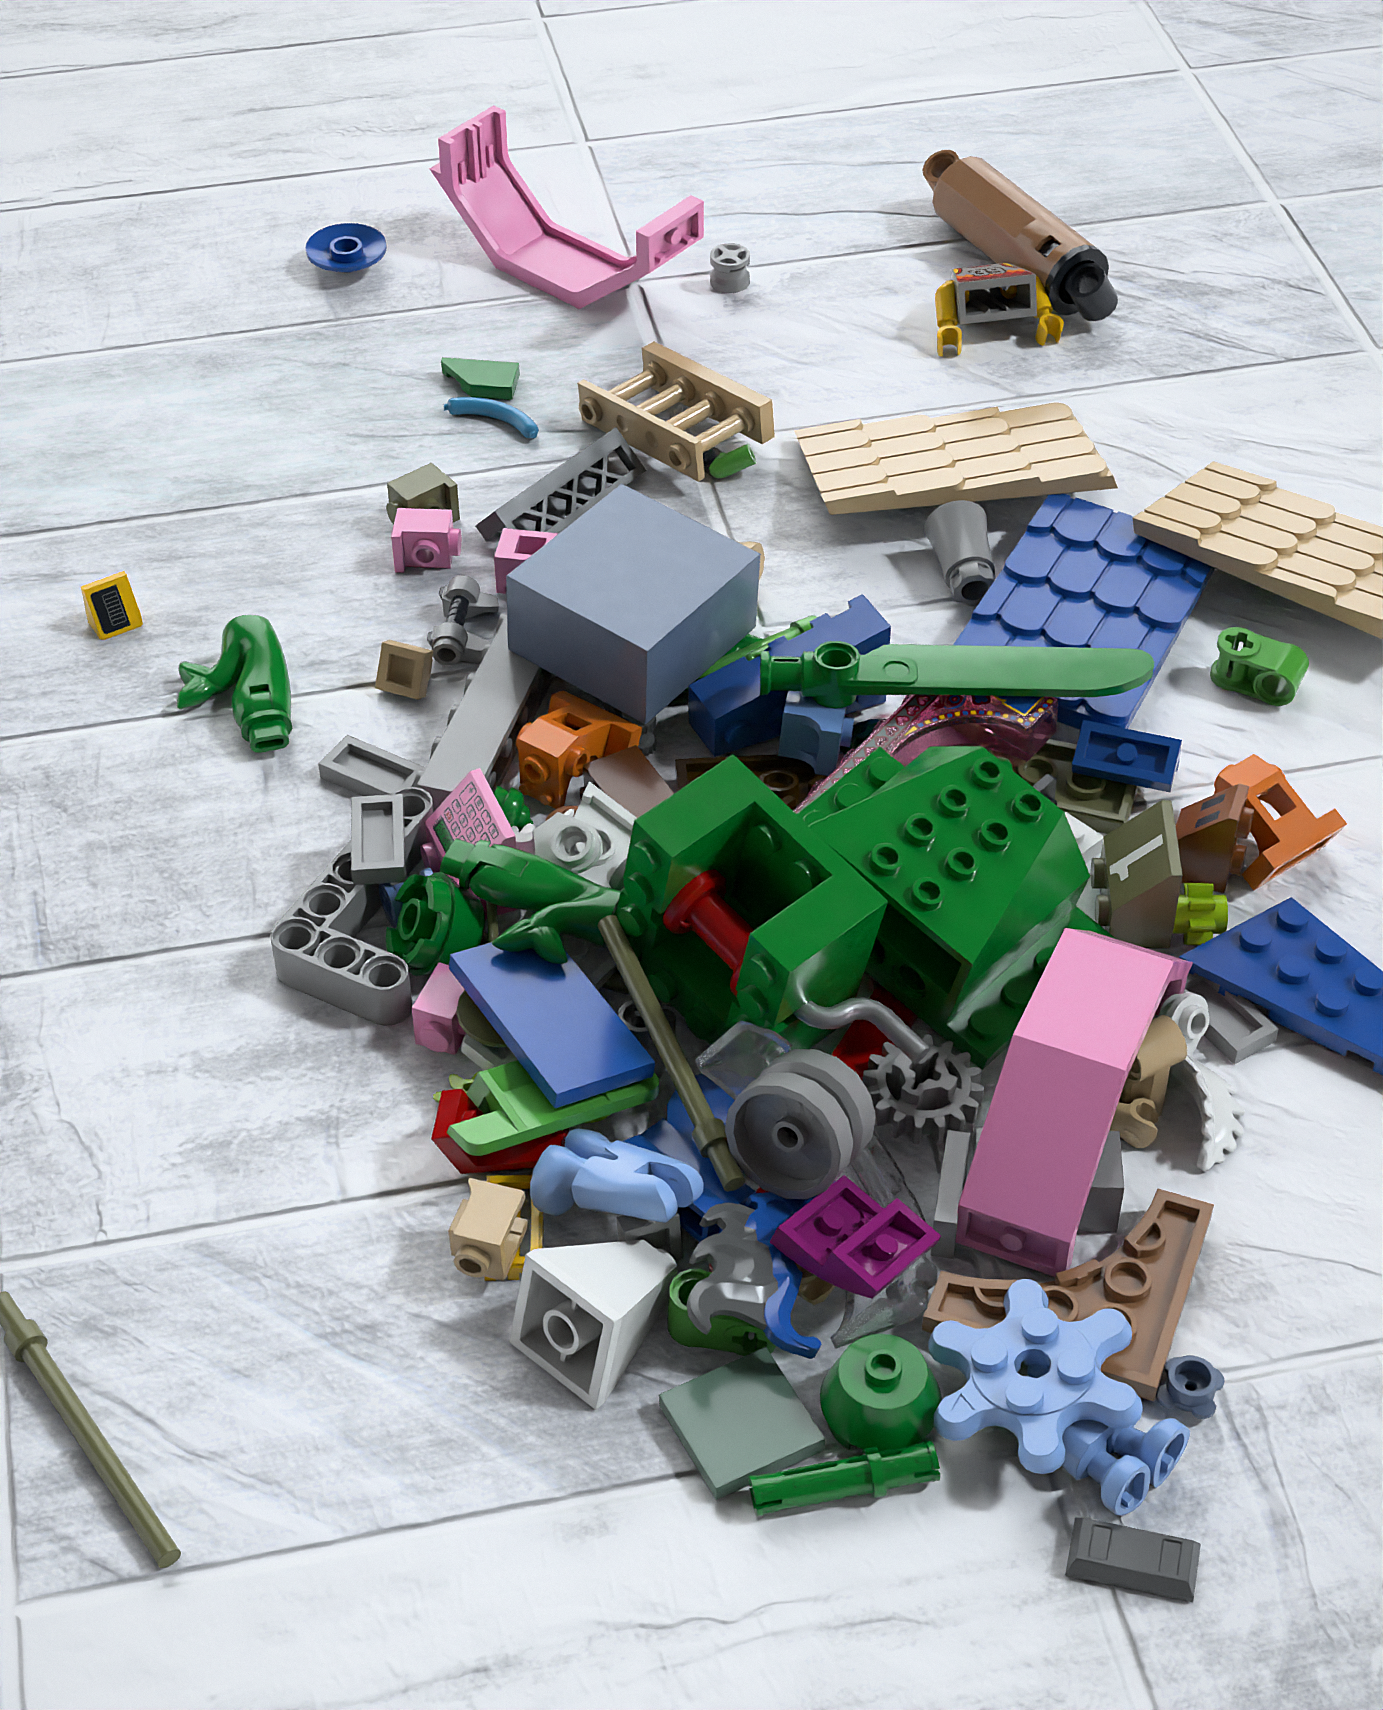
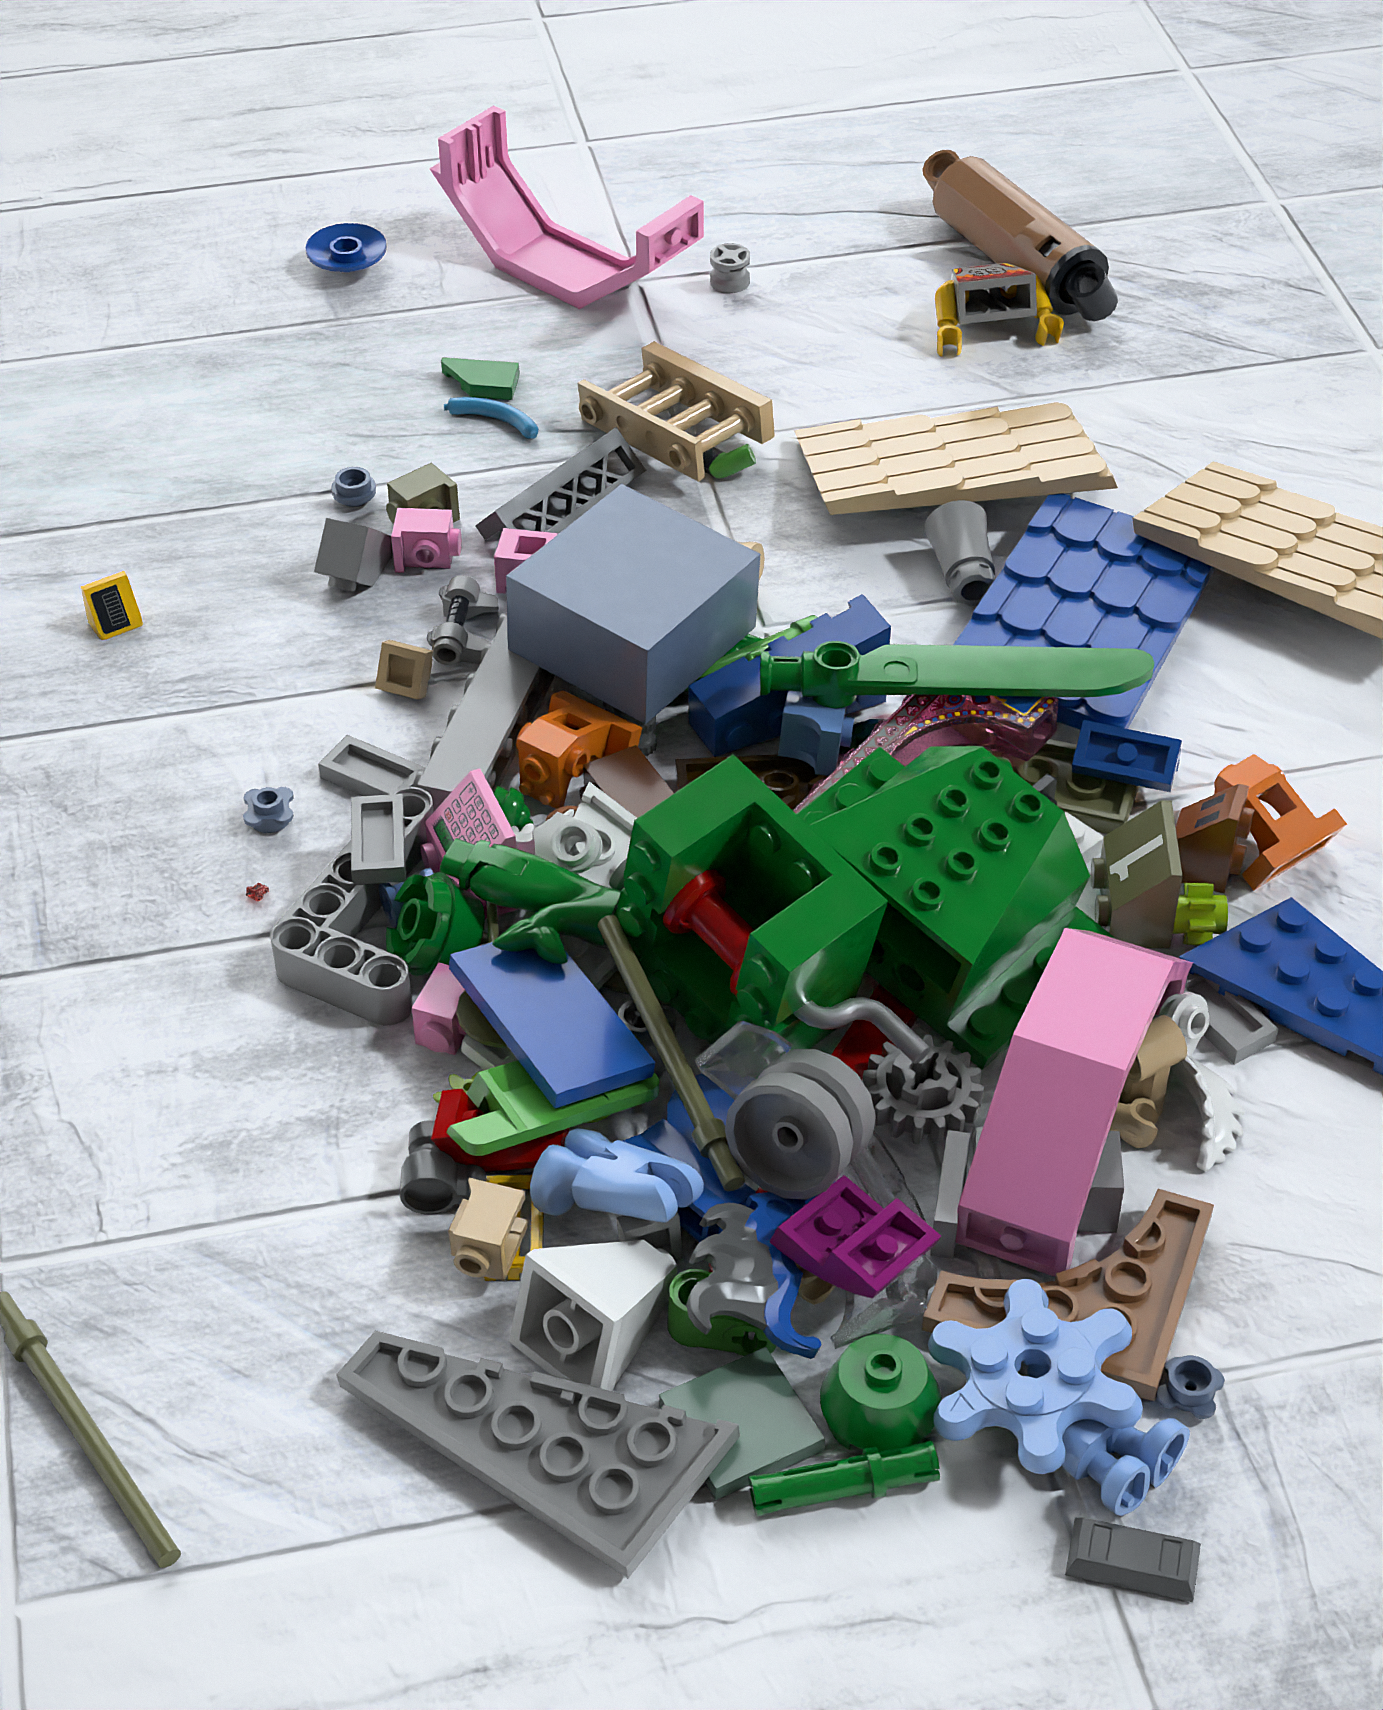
green piece [177,615,293,753] -> none
bright green piece [1210,627,1309,706] -> none
none -> sand blue plate [243,787,294,833]
none -> clear red piece [246,883,269,901]
none -> light grey slope [314,518,393,592]
none -> sand blue plate [331,467,376,507]
none -> light grey wing [336,1330,740,1579]
none -> dark grey piece [400,1120,486,1215]

